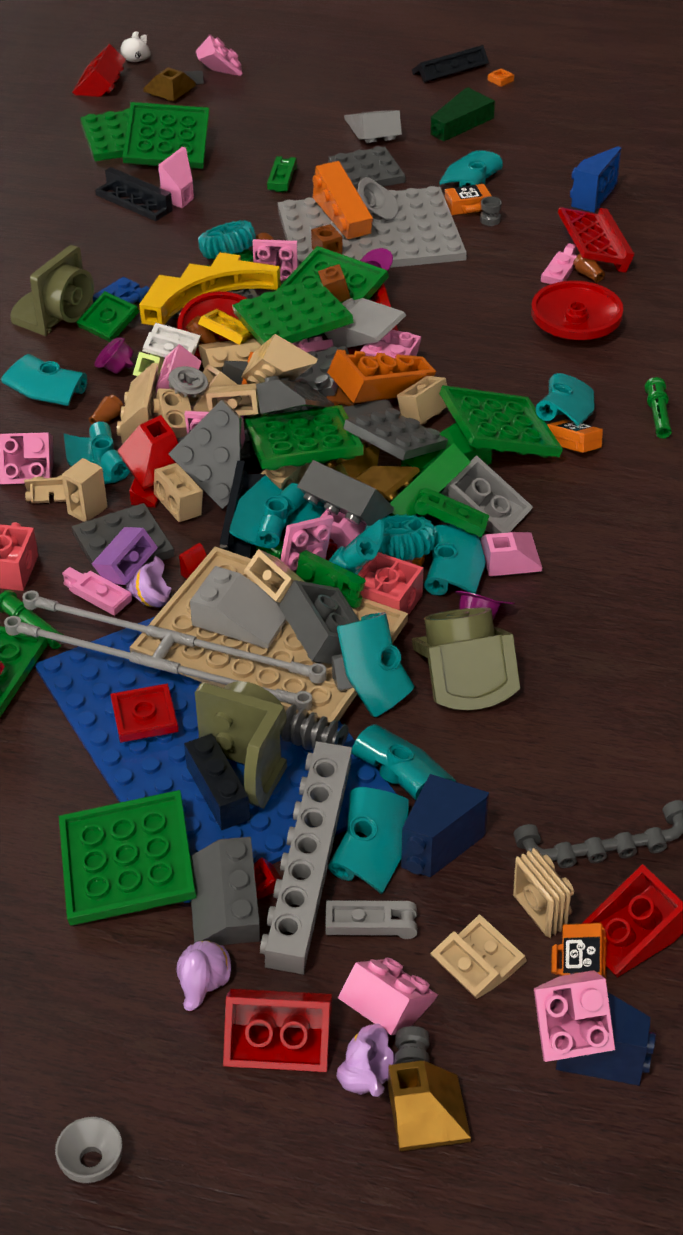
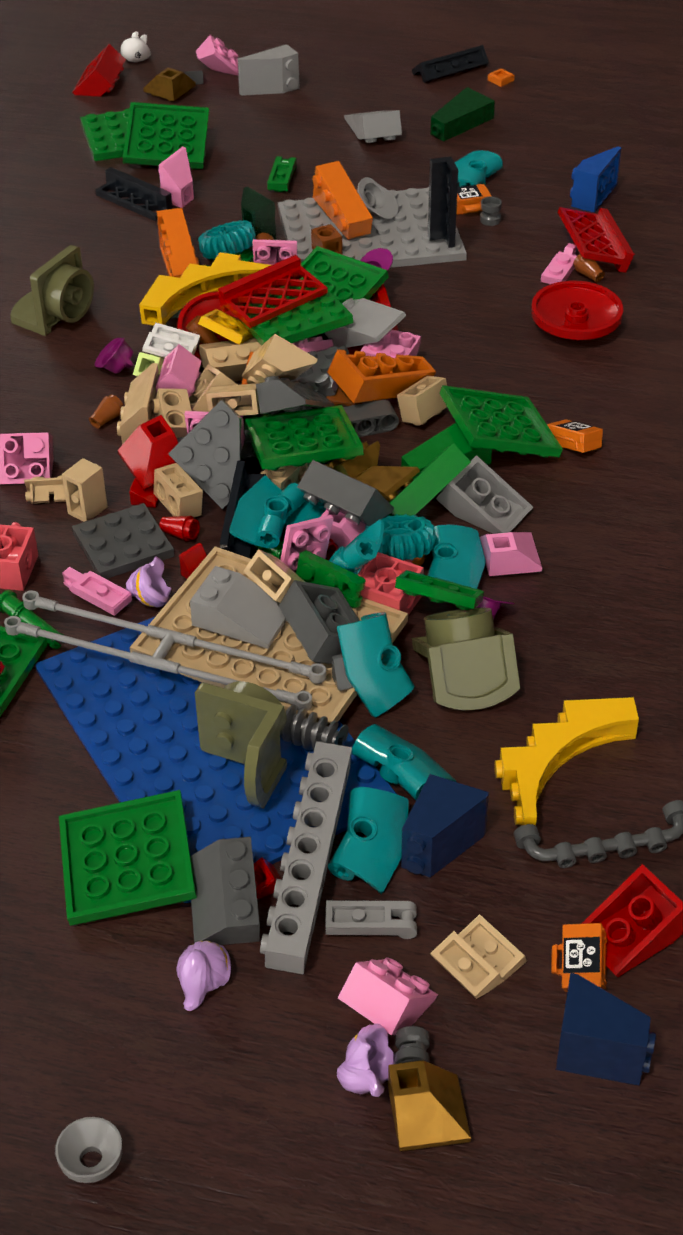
teal panel [1,354,88,406] -> none
teal panel [64,422,130,484] -> none
green plate [76,291,140,342] -> none
medium lavender brick [92,527,158,585] -> none
blue plate [93,277,150,304] -> none
red plate [110,683,179,743] -> none
light grey gear [168,366,208,398] -> none
black brick [184,733,250,830] -> none
dark grey slope [221,361,248,385] -> none
red slope [223,989,332,1072] -> none
dark orange brick [318,264,351,302] -> none
dark grey plate [328,146,405,190] -> none
dark grey plate [343,408,448,460] -> none
green plate [414,488,489,537] -> none
tan brick [513,848,574,938] -> none
bright pink slope [534,971,615,1062] -> none
teal panel [536,373,595,426] -> none
green pin [644,377,672,438] -> none
none -> orange wedge [156,208,199,278]
none -> red cone [159,516,200,541]
none -> red fence [218,255,328,328]
none -> light grey slope [238,44,299,95]
none -> clear green slope [241,186,276,247]
none -> green plate [395,570,484,610]
none -> black fence [428,157,458,248]
none -> yellow arch [494,697,639,826]

